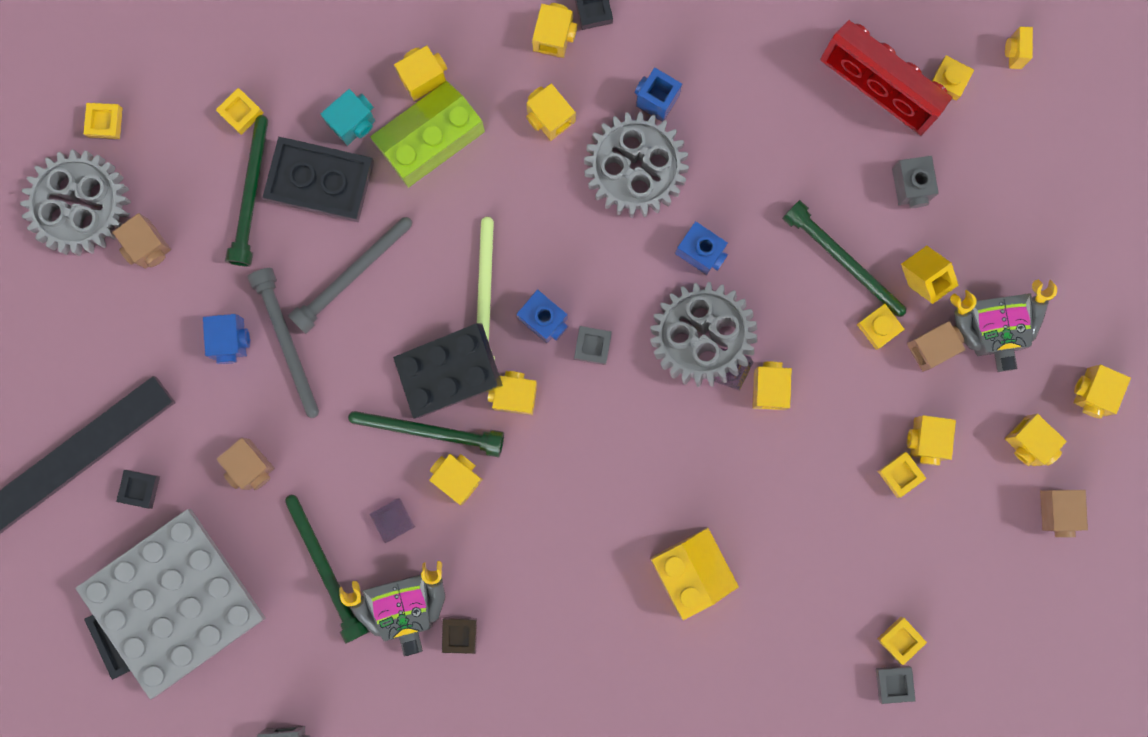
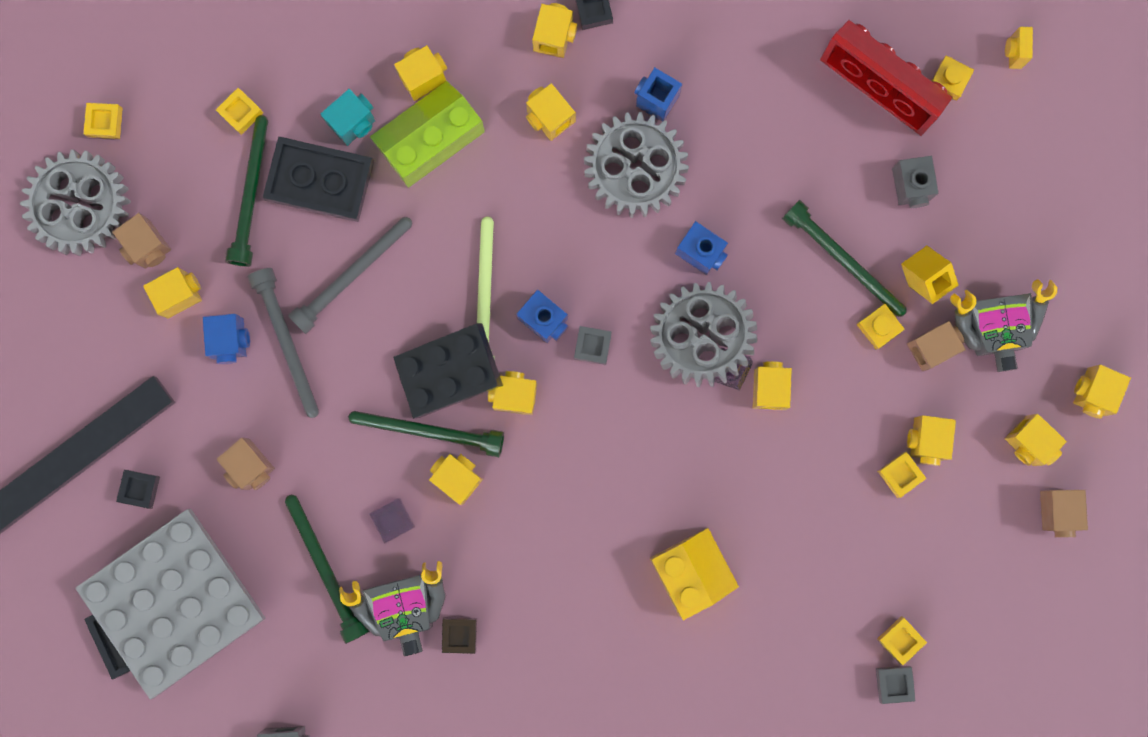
none -> yellow brick [143,267,202,319]

